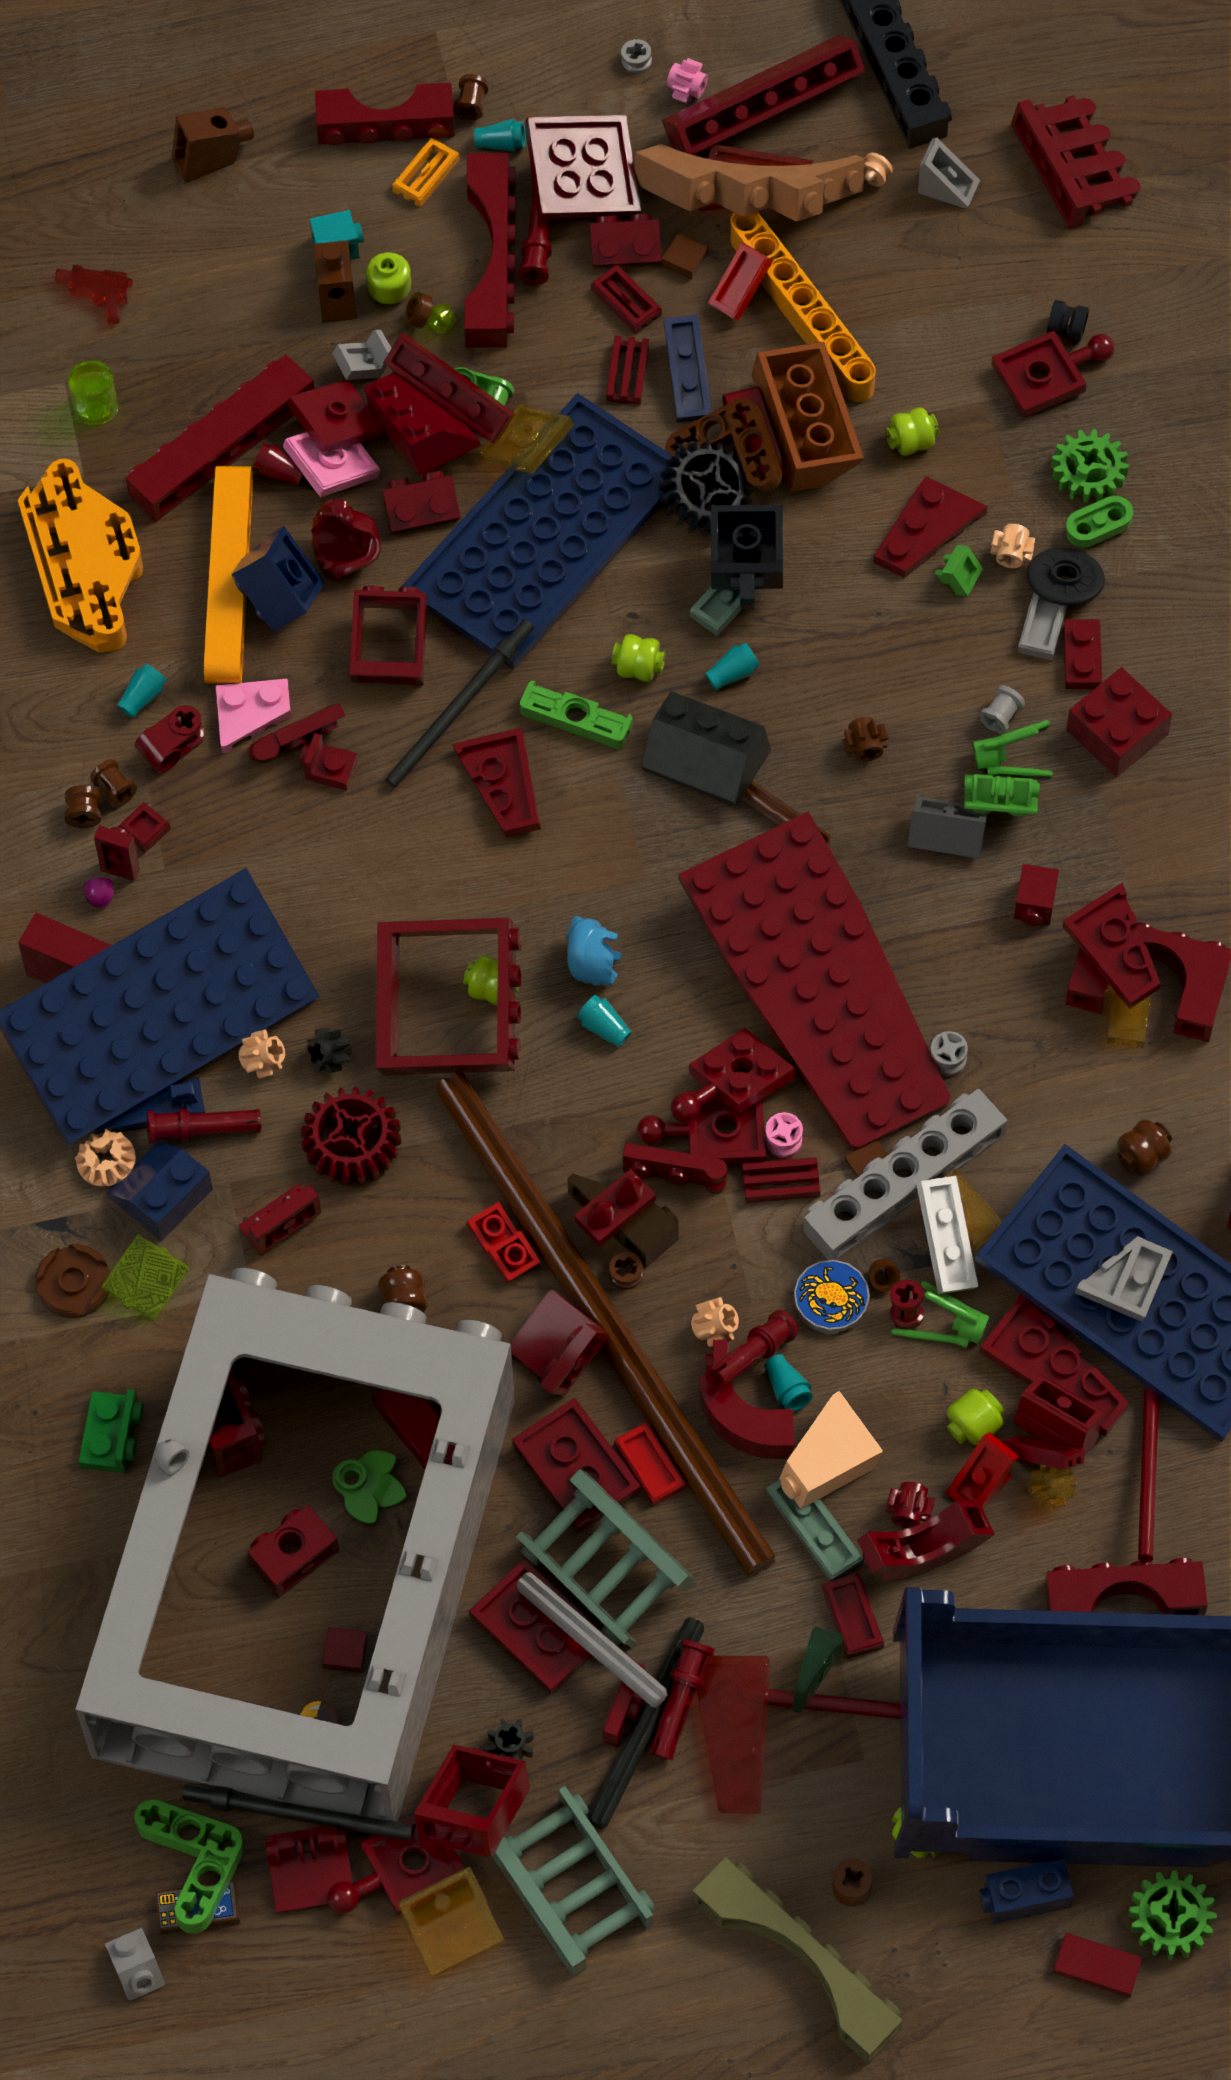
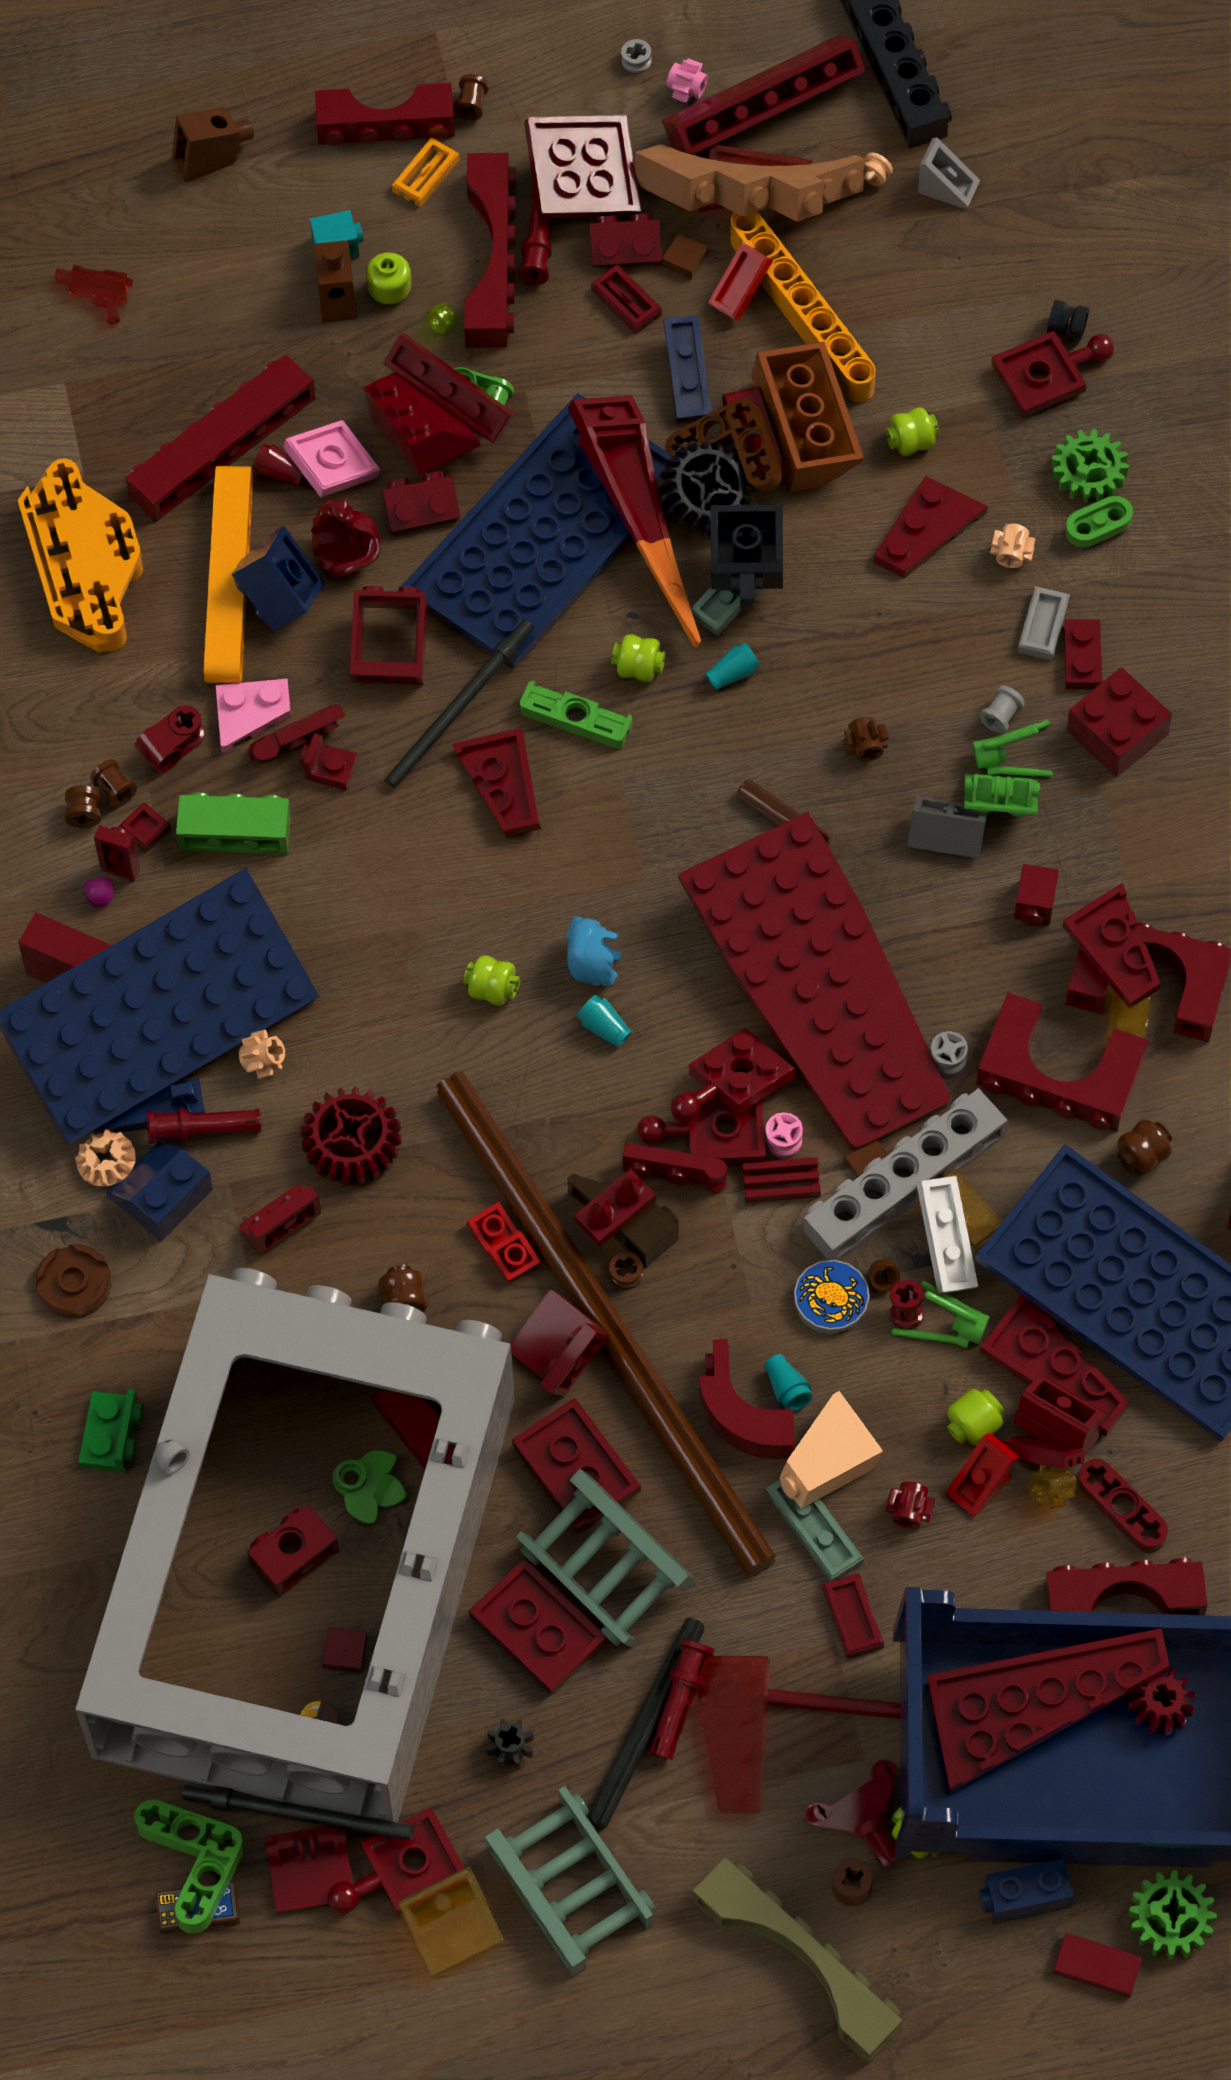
clear neon green wheel [68,360,118,425] -> none
clear neon green piece [101,1234,190,1321] -> none
light grey bracket [105,1928,165,2000] -> none
teal cone [116,663,167,718] -> none
dark red bracket [209,1370,266,1478] -> none
dark red plate [287,380,384,453] -> none
pearl dark grey gear [305,1027,351,1074] -> none
light grey bracket [332,330,391,380] -> none
dark red window [376,918,522,1075] -> none
reddish brown tile [405,292,433,329] -> none
dark red window [414,1744,530,1858] -> none
teal cone [474,118,526,153] -> none
clear yellow tile [479,404,574,474] -> none
light grey axle [516,1572,668,1707] -> none
dark red plate [603,1662,645,1748] -> none
dark red tile [606,335,649,405] -> none
red tile [614,1422,686,1507] -> none
pearl dark grey slope [642,691,771,807] -> none
light nougat gear [691,1297,739,1347] -> none
dark red pin [705,1310,798,1391] -> none
clear green slope [792,1627,843,1713] -> none
dark red arch [857,1500,995,1582] -> none
bright green tile [935,545,983,596] -> none
dark red fence [1011,95,1141,229] -> none
black wheel [1027,548,1105,606] -> none
light grey wing [1075,1236,1173,1322] -> none
dark red piece [1138,1388,1159,1562] -> none
none -> bright green brick [176,792,291,854]
none -> dark red plate [568,395,701,648]
none -> dark red axle [804,1759,900,1867]
none -> dark red wing [927,1628,1170,1792]
none -> dark red arch [976,992,1149,1132]
none -> dark red beam [1078,1459,1168,1553]
none -> dark red gear [1128,1668,1196,1736]

